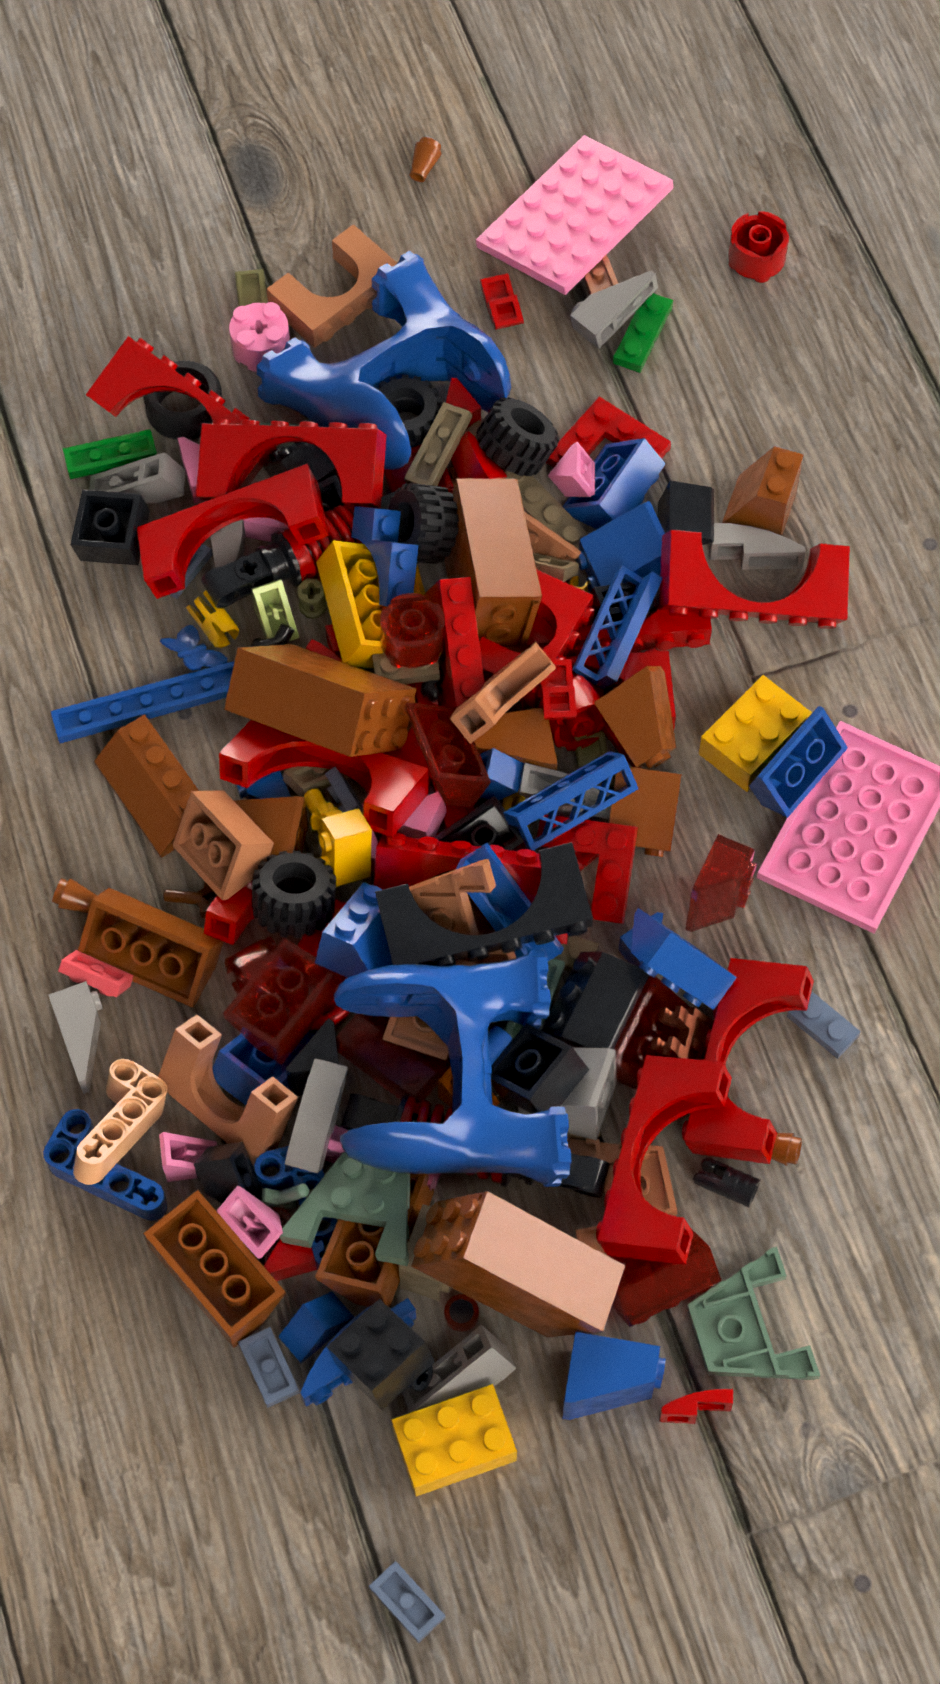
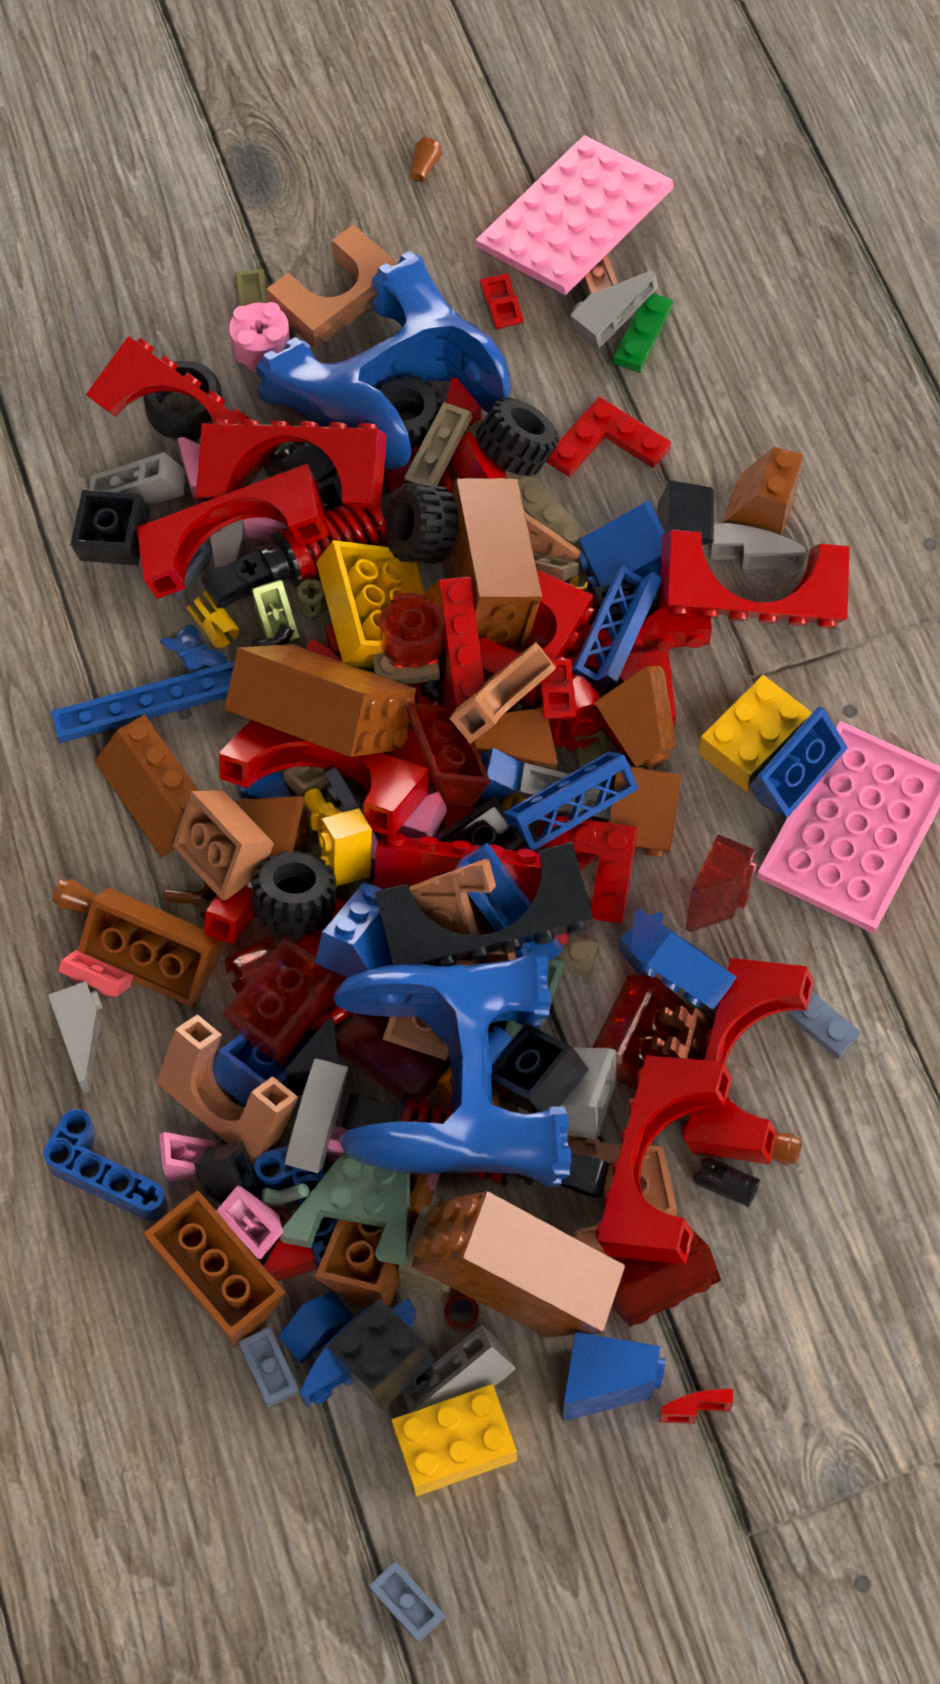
green plate [62,429,157,479] -> none
light nougat beam [73,1059,167,1185] -> none
blue arch [352,506,418,608] -> none
black slope [542,951,649,1050] -> none
bright pink slope [548,442,595,497] -> none
blue slope [563,438,666,530] -> none
sand green wing [686,1246,820,1380] -> none
red brick [728,211,789,283] -> none

